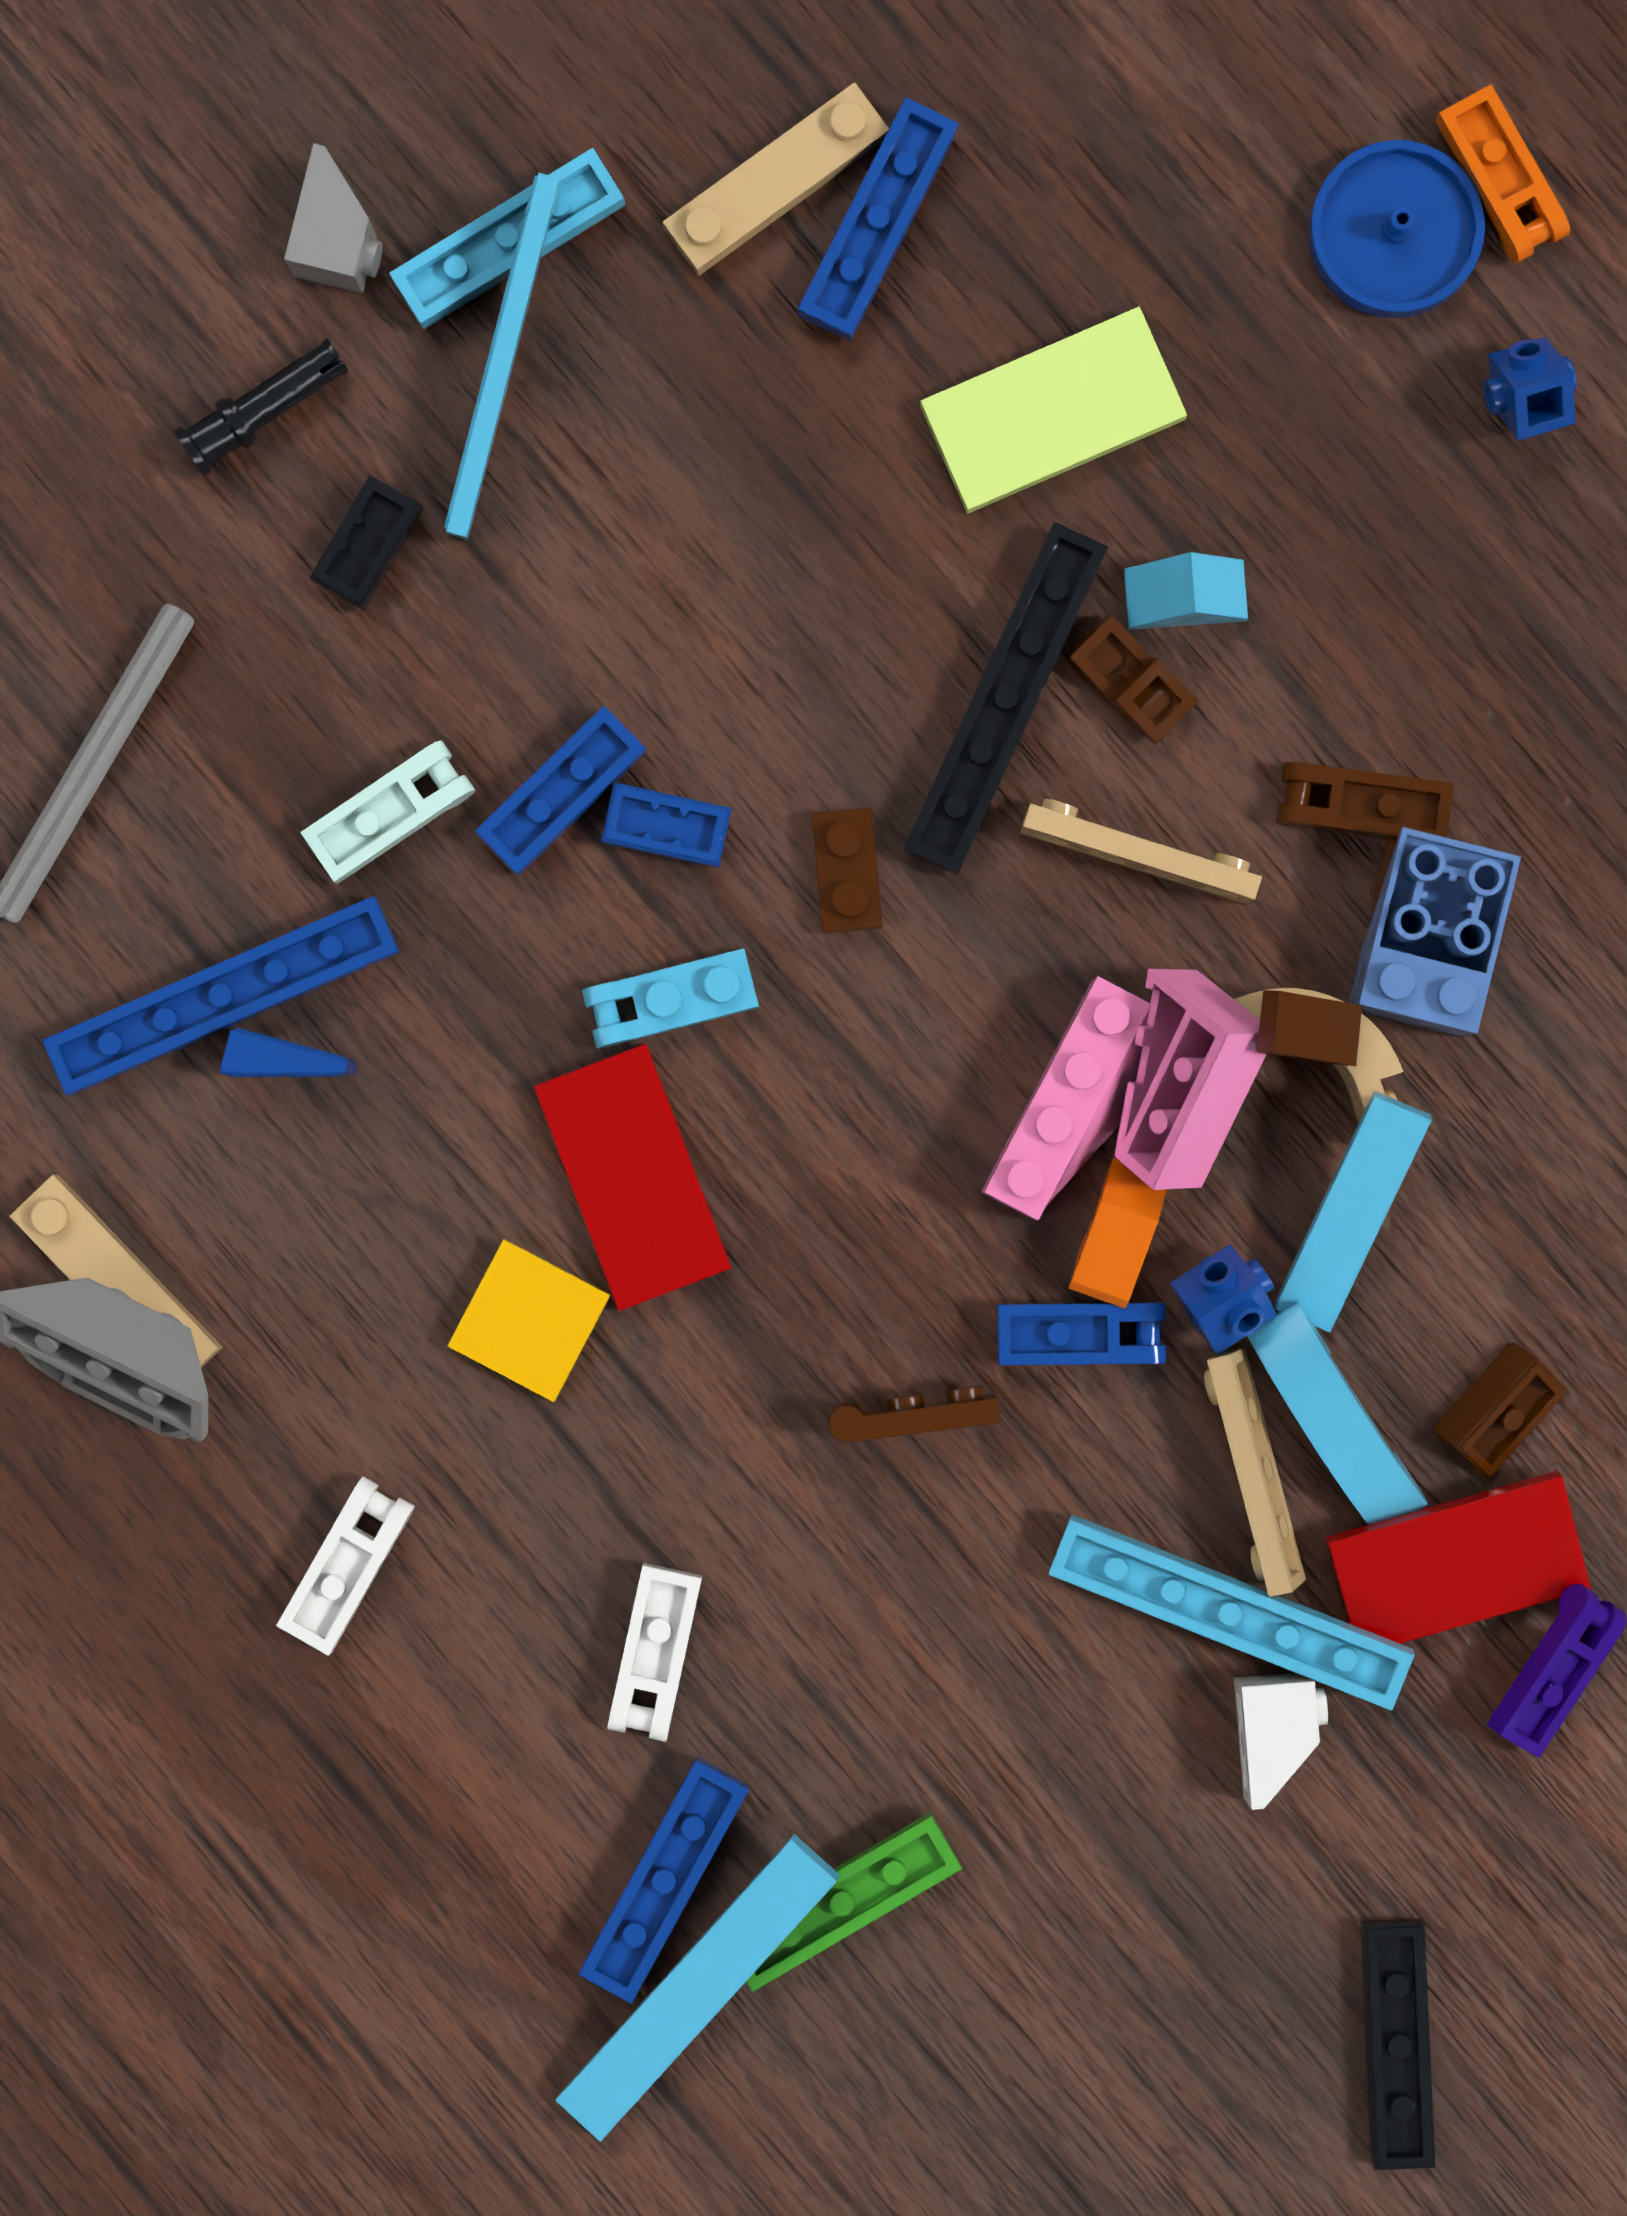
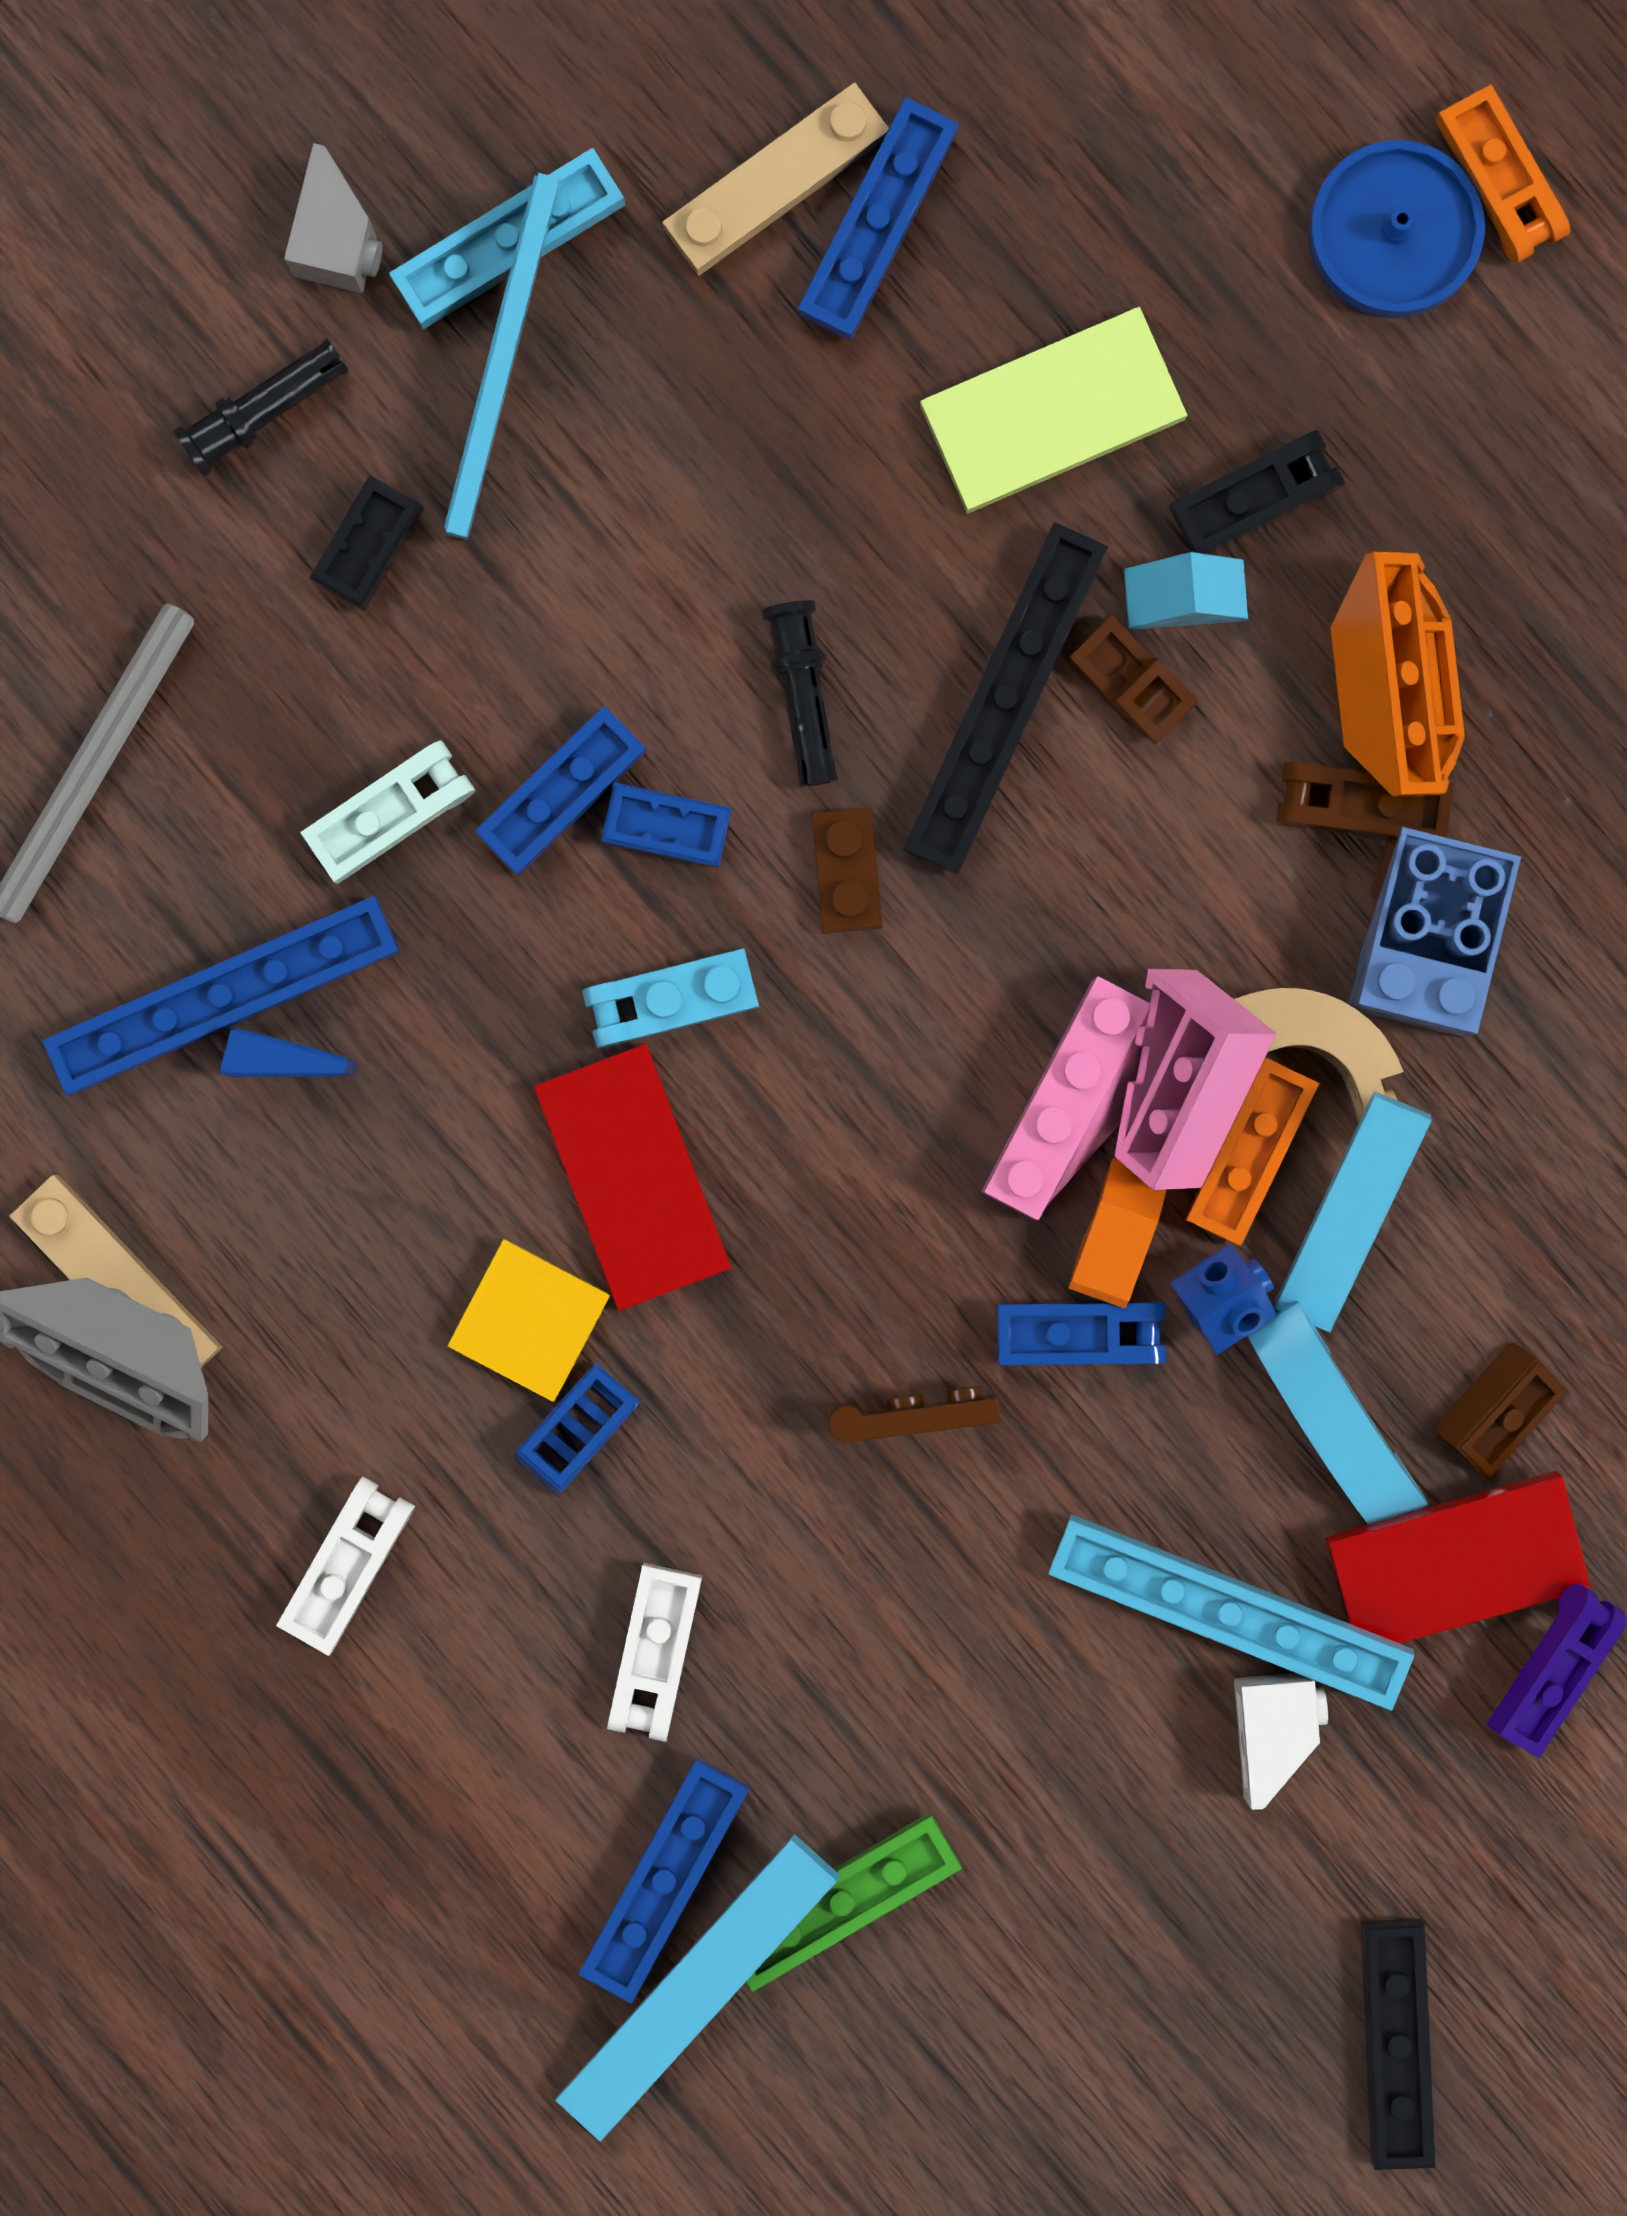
tan plate [1020,799,1262,905] -> none
tan plate [1204,1346,1306,1597] -> none
reddish brown tile [1257,990,1362,1066] -> none
blue brick [1483,337,1577,441] -> none
none -> blue slope [513,1363,640,1497]
none -> black pin [762,600,838,787]
none -> black plate [1169,430,1346,554]
none -> orange plate [1184,1057,1320,1246]
none -> orange wedge [1330,552,1465,797]

